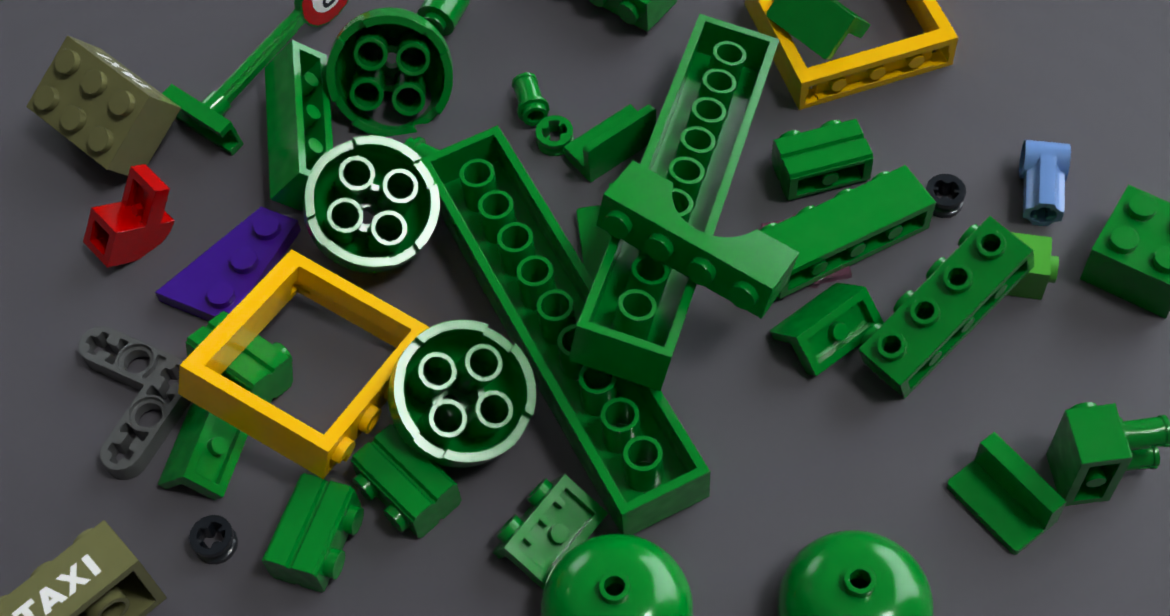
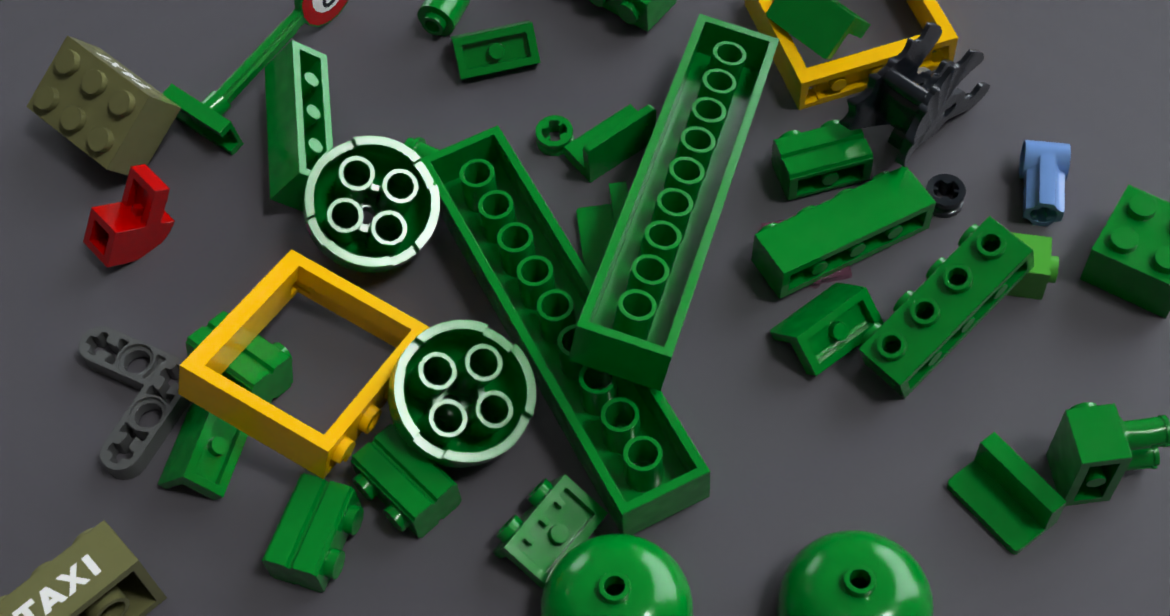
dark purple wing [155,207,301,321] -> none
black bush [189,515,238,564] -> none
green cylinder [326,7,453,137] -> none
green pin [511,72,550,126] -> none
green arch [596,160,799,319] -> none
none -> green panel [451,20,541,79]
none -> black animal [838,22,990,167]

